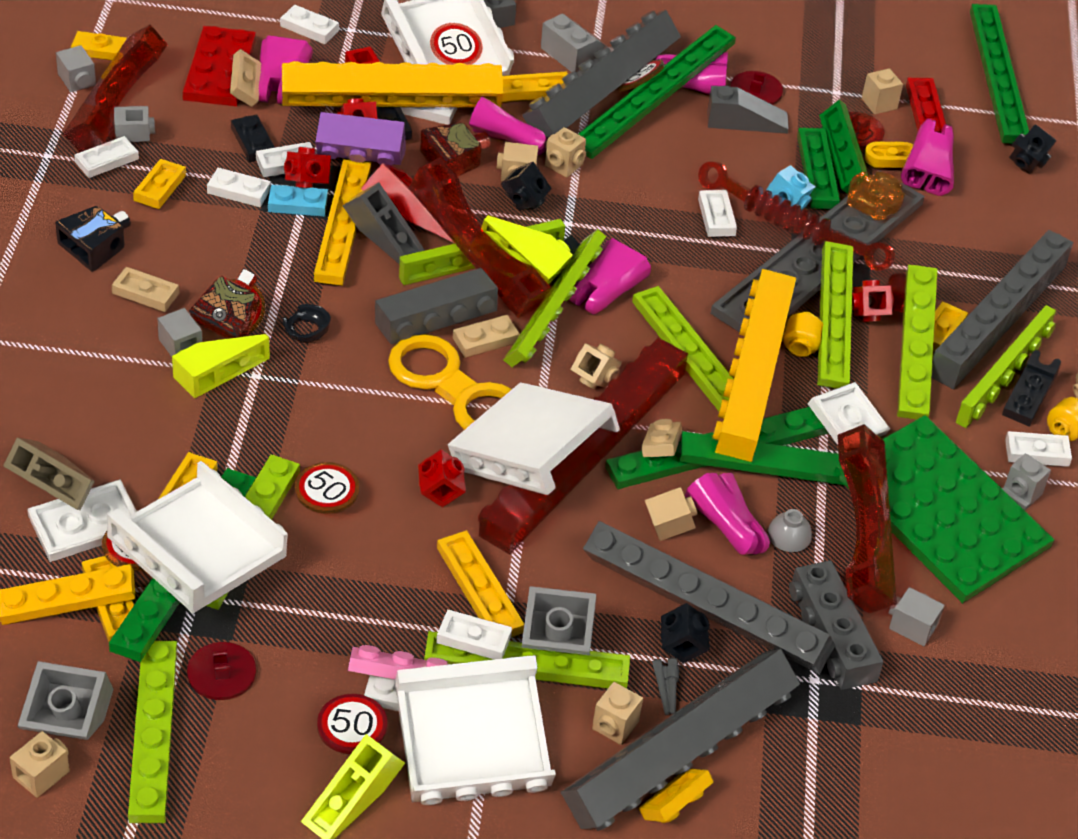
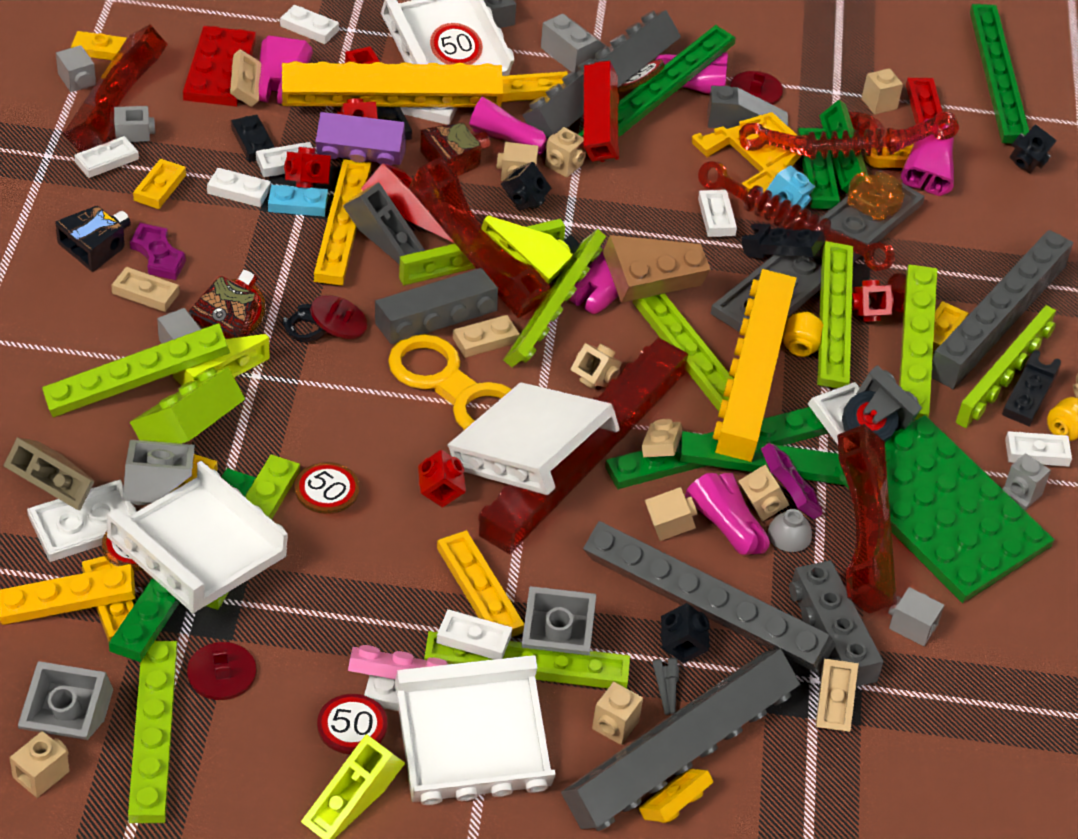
none -> lime plate [42,323,230,417]
none -> light grey slope [123,440,195,505]
none -> magenta tile [130,223,186,280]
none -> lime wedge [130,367,245,444]
none -> dark red piece [310,295,368,339]
none -> red brick [583,60,619,162]
none -> medium nougat wedge [603,235,711,303]
none -> yellow wing [692,112,806,205]
none -> clear red piece [738,112,959,160]
none -> tan brick [738,465,789,521]
none -> black plate [741,223,826,258]
none -> magenta tile [761,443,823,519]
none -> tan plate [815,659,859,732]
none -> dark grey plate [842,365,922,447]

